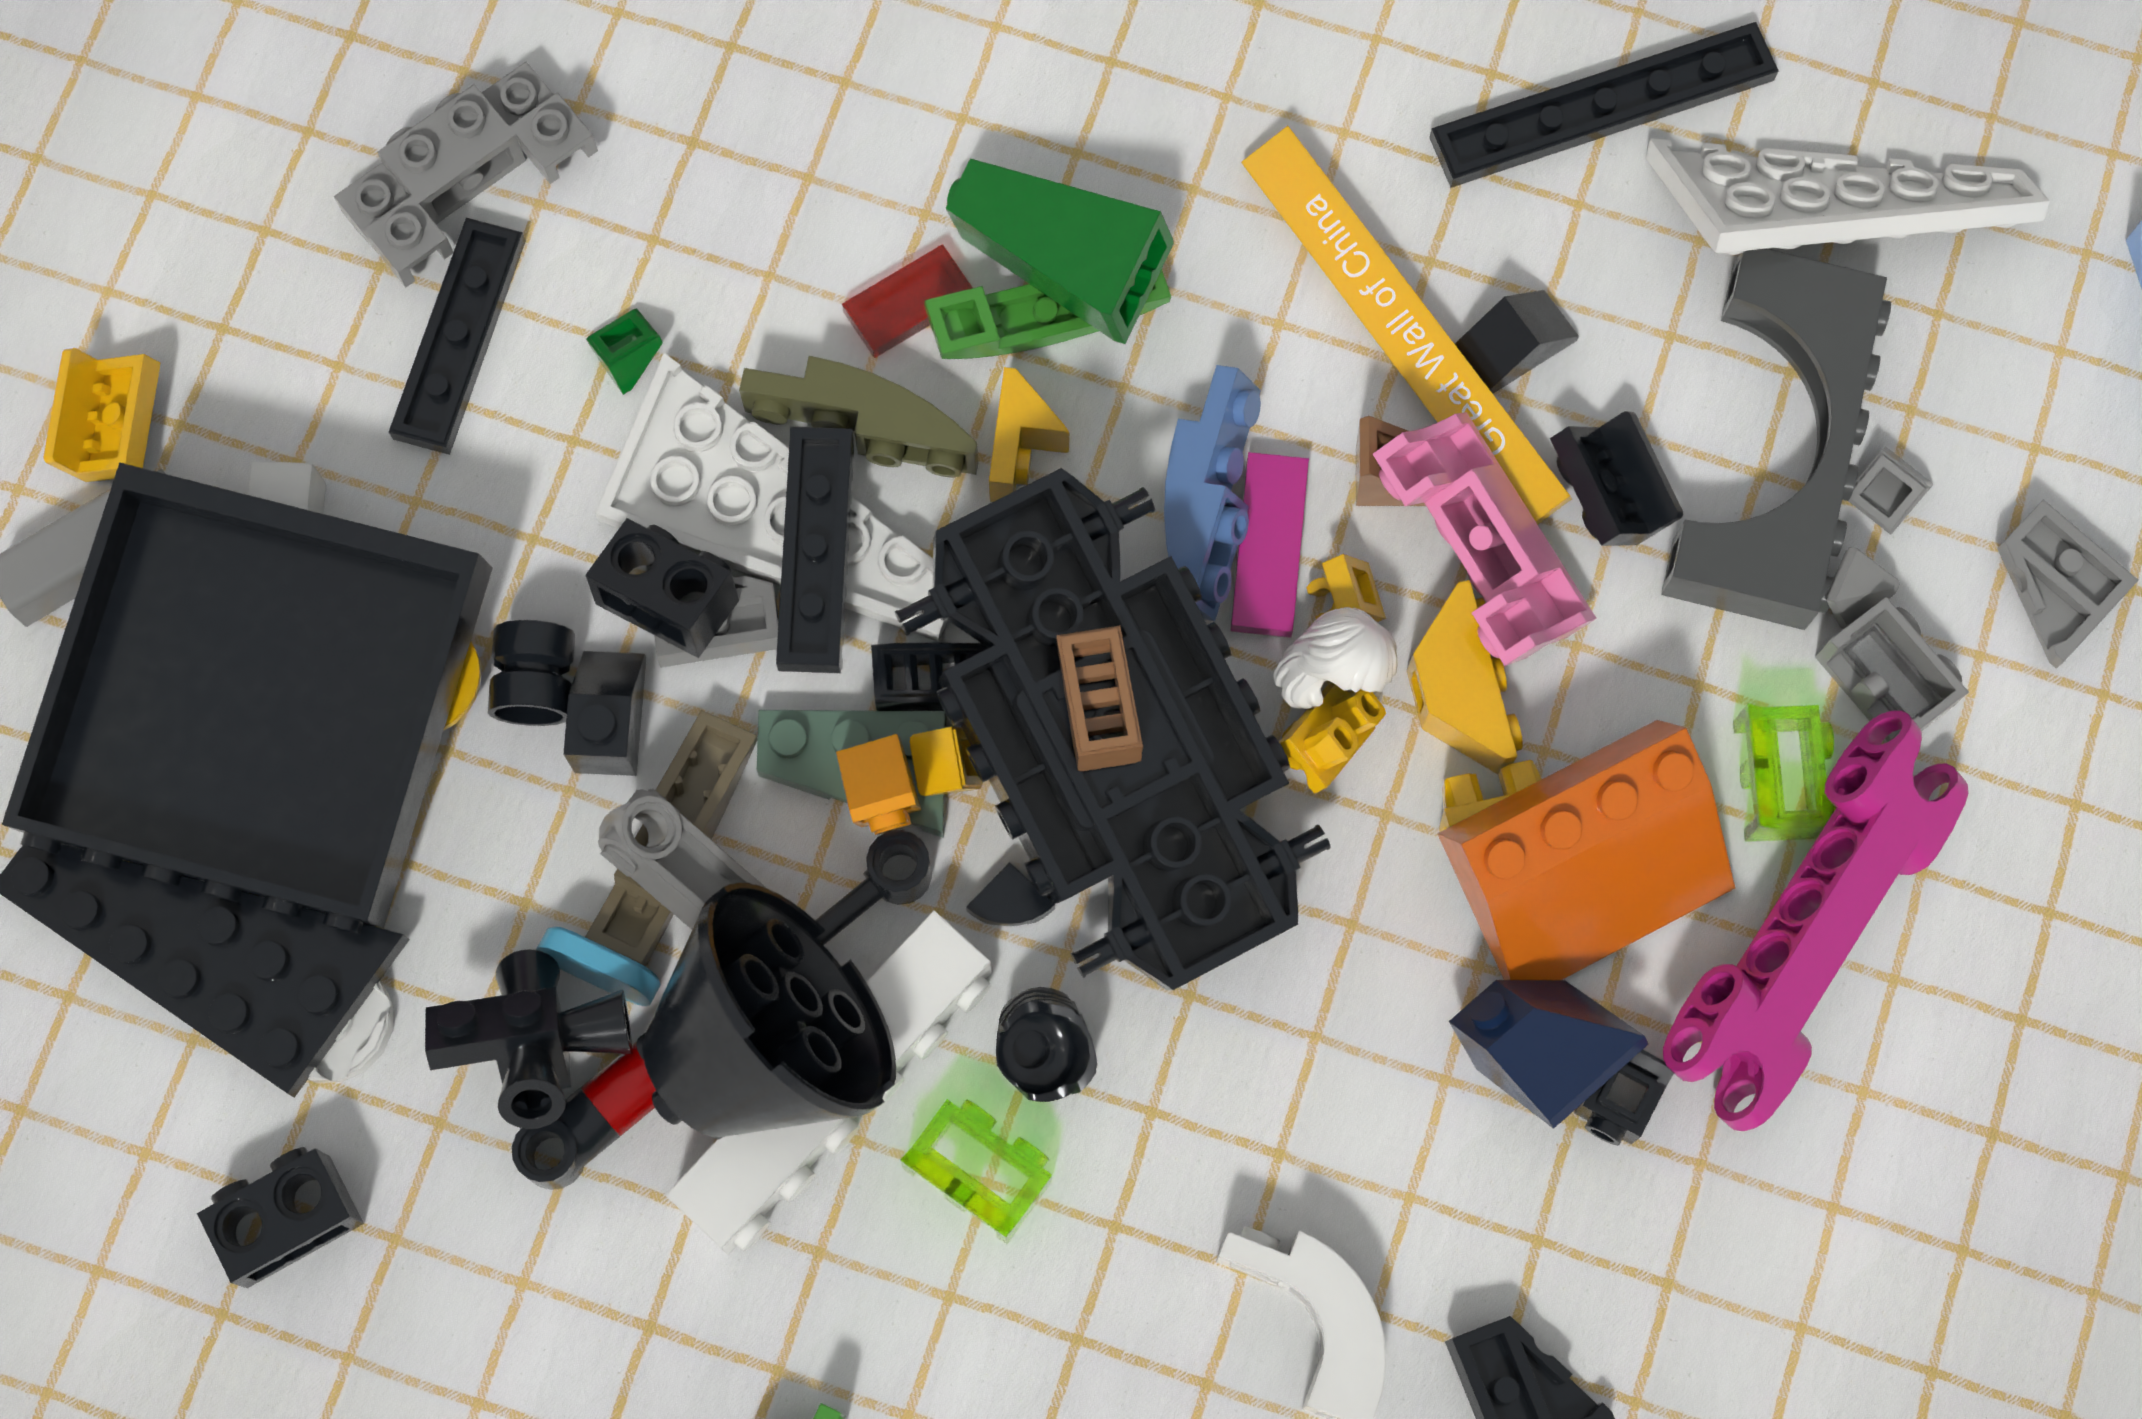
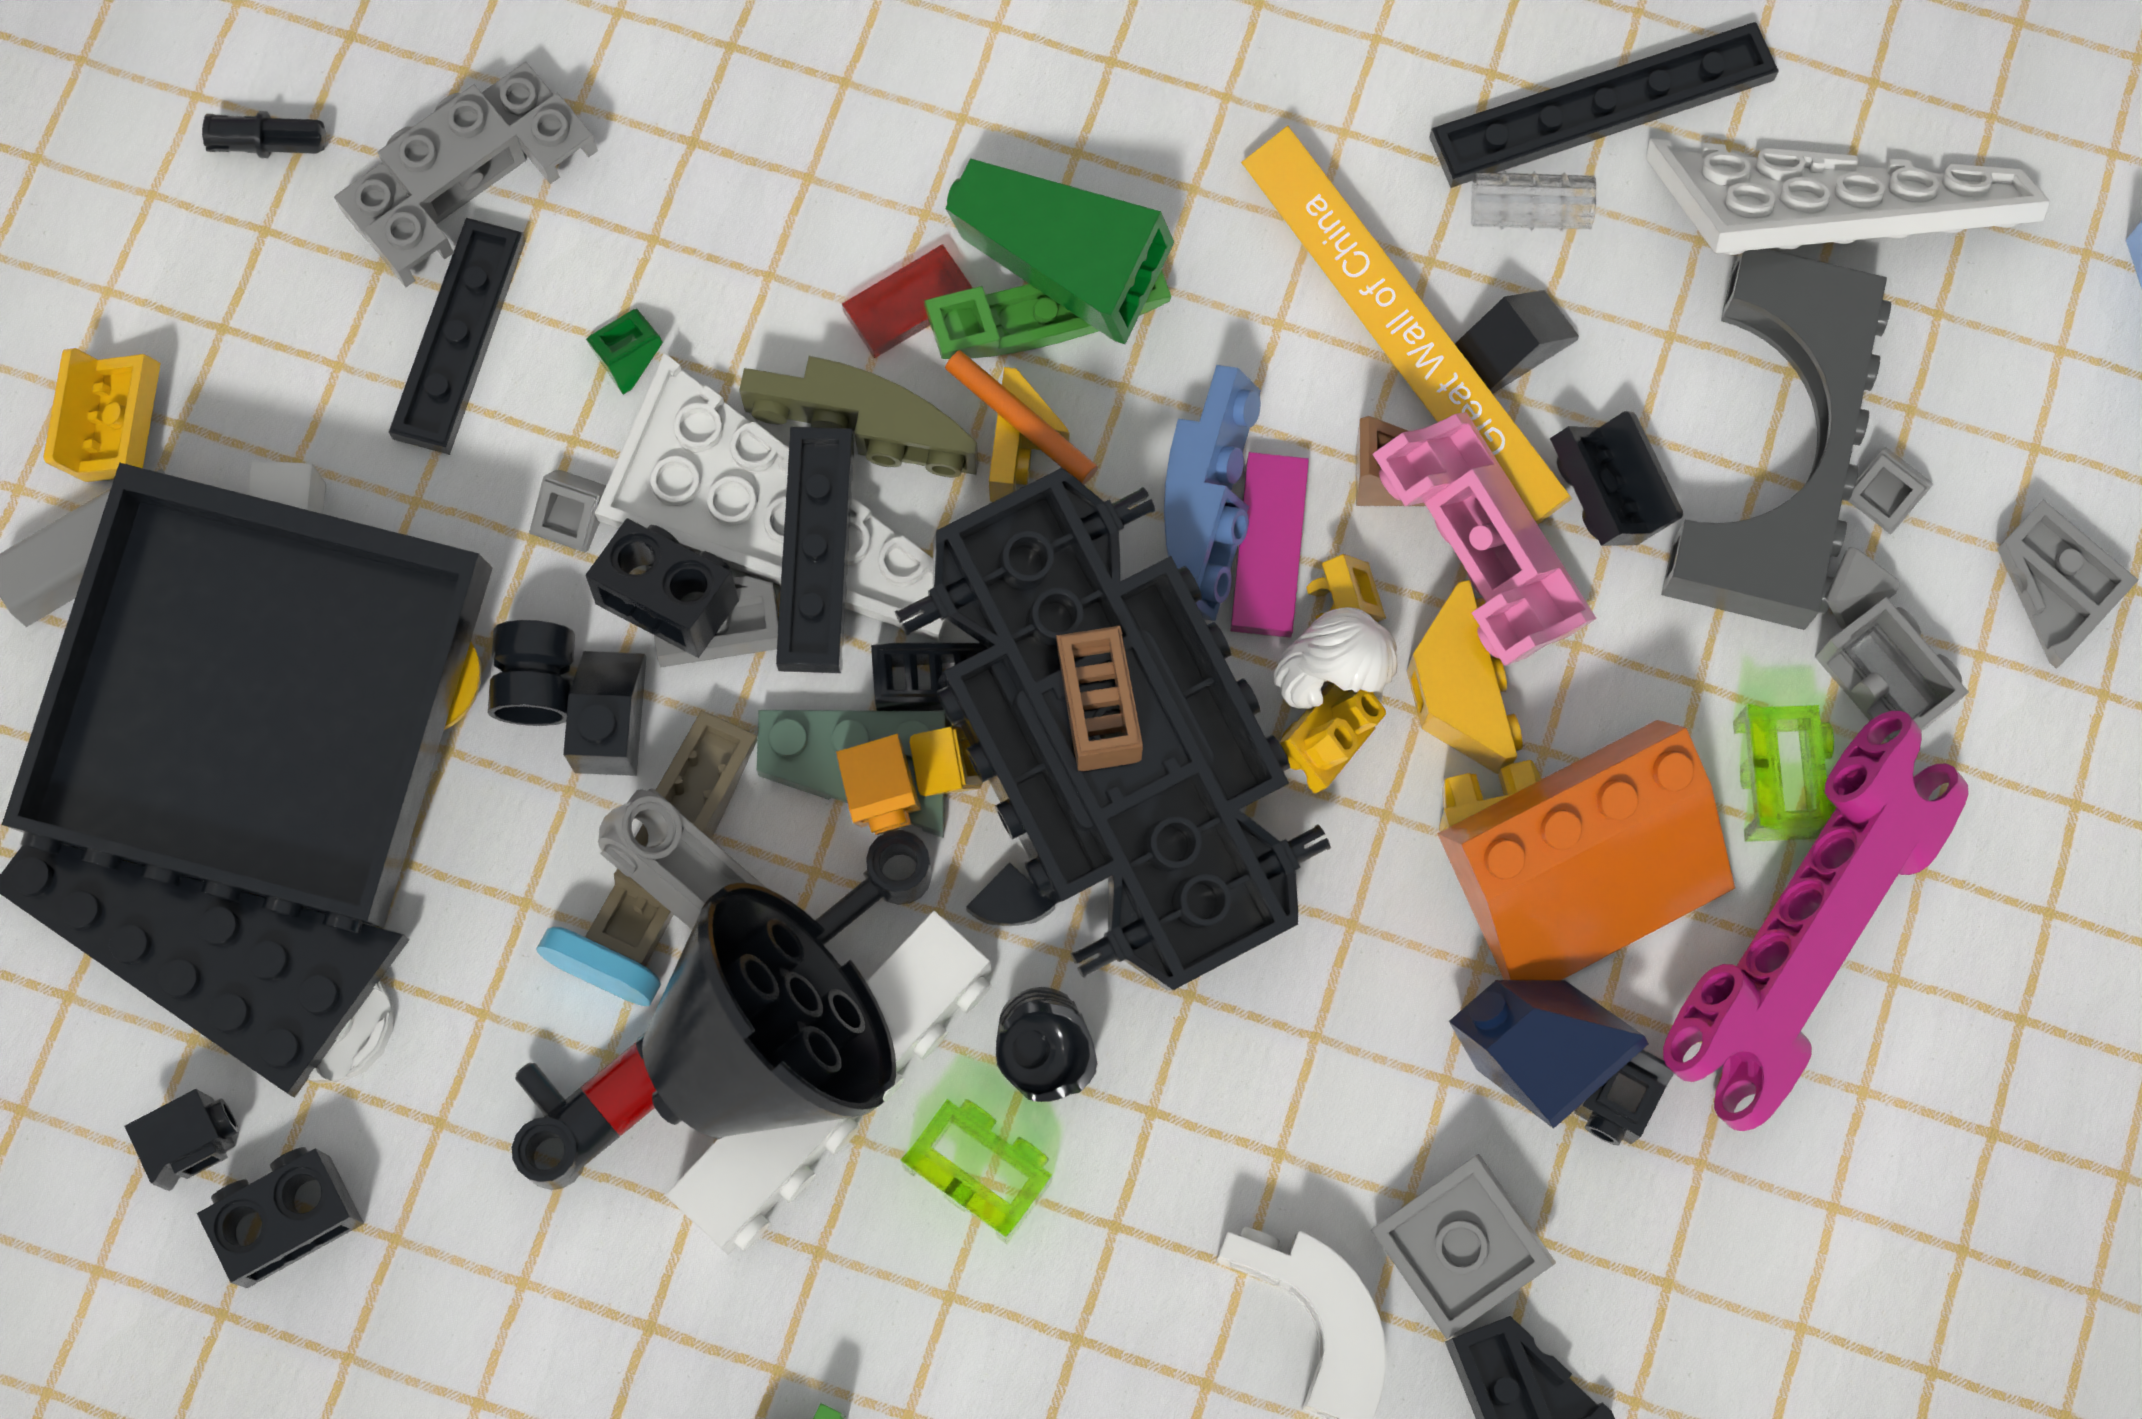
black brick [425,949,633,1129] -> none
none -> black window [124,1089,239,1191]
none -> black axle [202,111,326,159]
none -> light grey slope [529,470,607,552]
none -> orange bar [945,350,1098,485]
none -> light grey hinge [1371,1154,1556,1339]
none -> clear axle [1471,170,1596,231]

